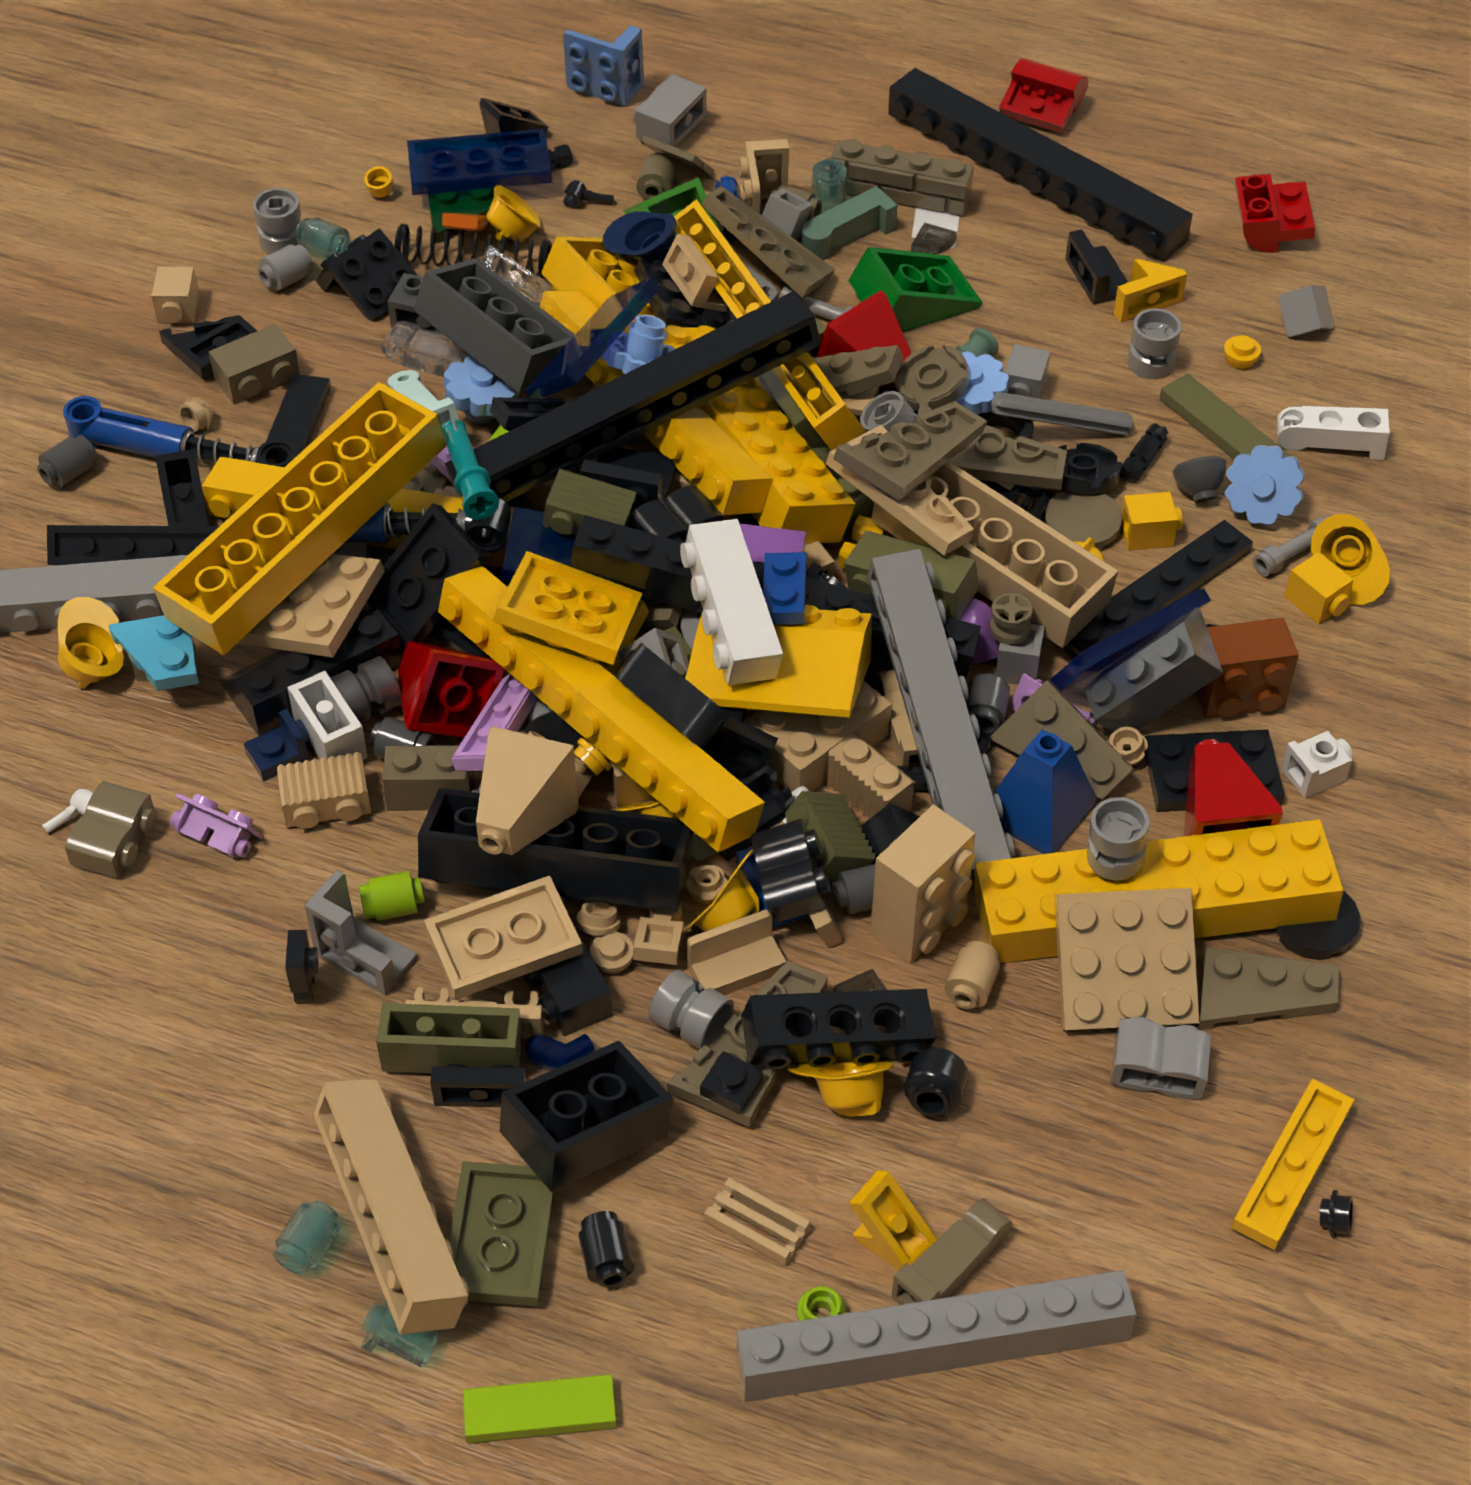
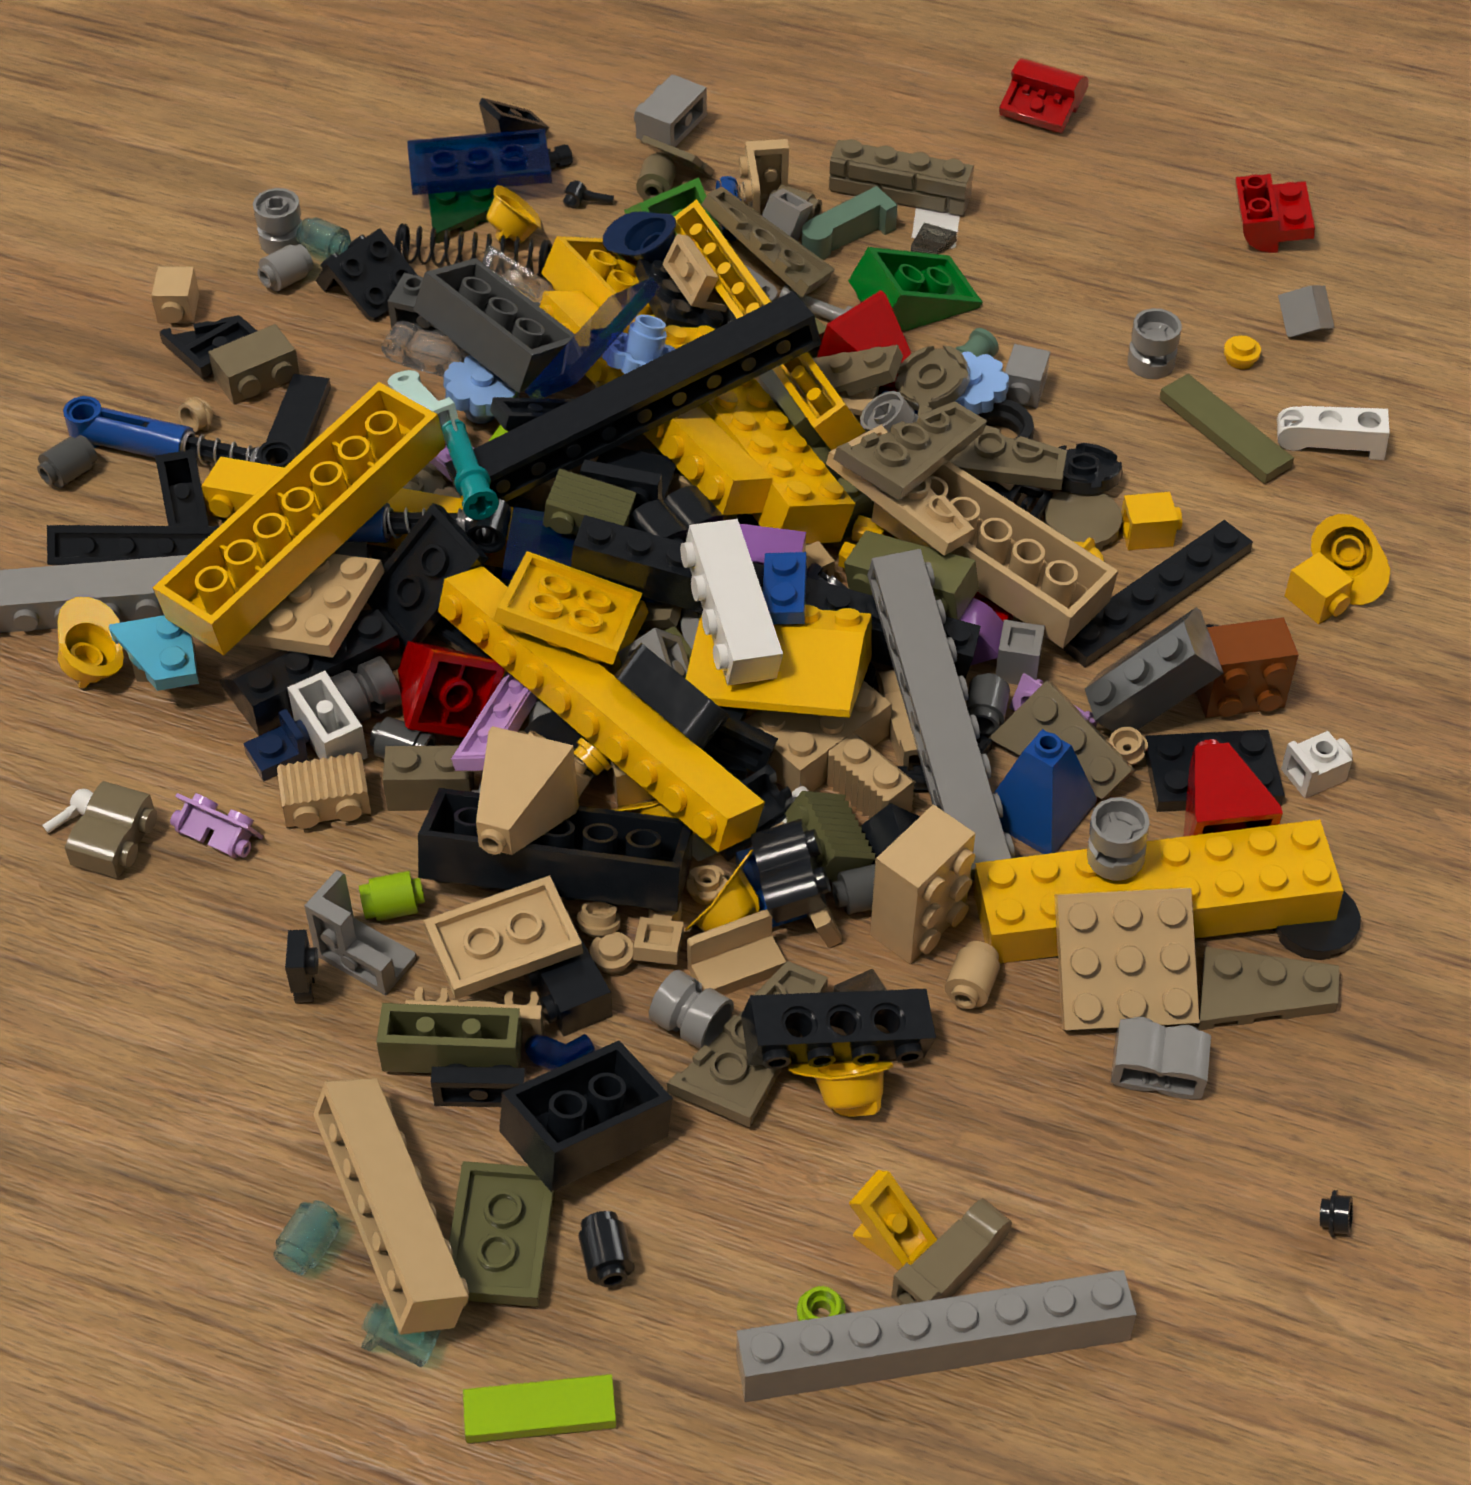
yellow hinge [364,166,393,198] -> none
orange tile [442,213,490,231] -> none
medium blue bracket [563,25,644,107] -> none
black plate [700,1051,763,1115] -> none
tan tile [704,1177,810,1266] -> none
clear light blue brick [811,159,847,212] -> none
black brick [888,68,1193,262] -> none
black head [904,1047,968,1116] -> none
dark tan wheel [989,592,1033,645] -> none
light grey axle [991,392,1133,435] -> none
clear blue tile [1049,588,1211,692] -> none
black panel [1065,229,1128,305] -> none
yellow slope [1113,259,1187,322] -> none
black axle [1121,423,1168,483] -> none
dark grey brick [1172,456,1226,503] -> none
light blue plant [1225,445,1306,525] -> none
yellow plate [1231,1078,1355,1251] -> none
light grey bar [1253,515,1330,577] -> none

